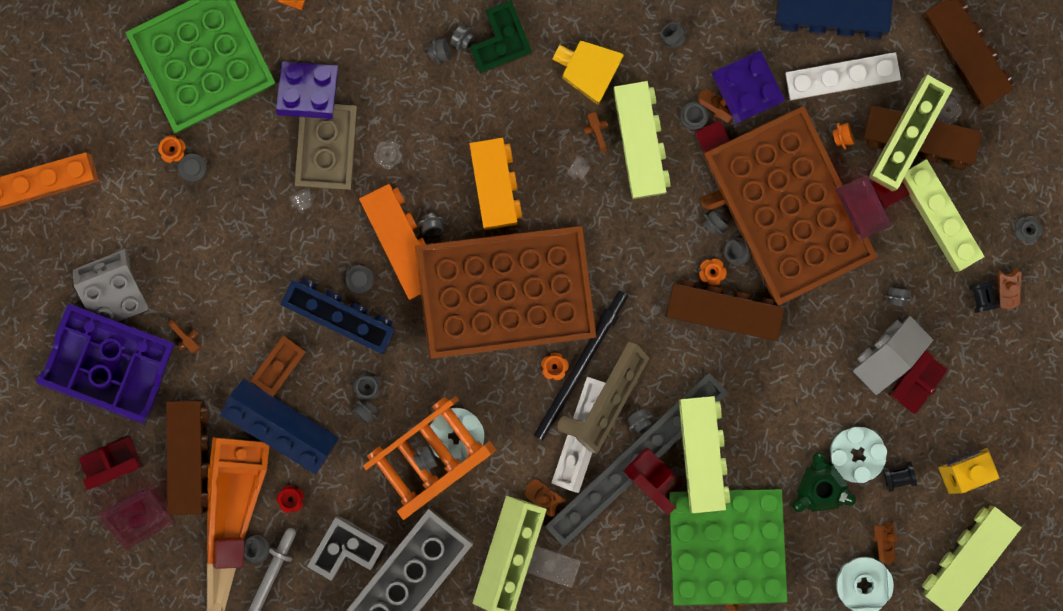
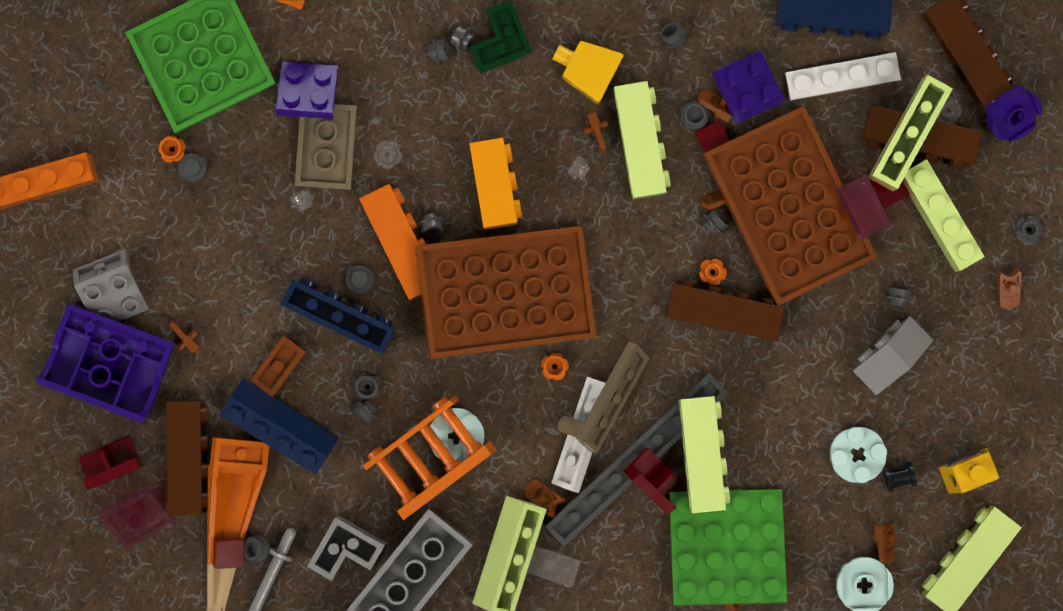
red plate [276,485,304,513] -> none
dark grey plate [413,446,437,473] -> none
black bar [534,290,628,441] -> none
dark grey plate [627,409,653,433] -> none
dark grey plate [724,237,751,265] -> none
dark green rock [792,452,856,512] -> none
orange plate [833,123,855,150] -> none
dark red panel [888,350,947,414] -> none
black bush [969,280,1000,313] -> none
none -> dark purple plate [986,85,1042,141]

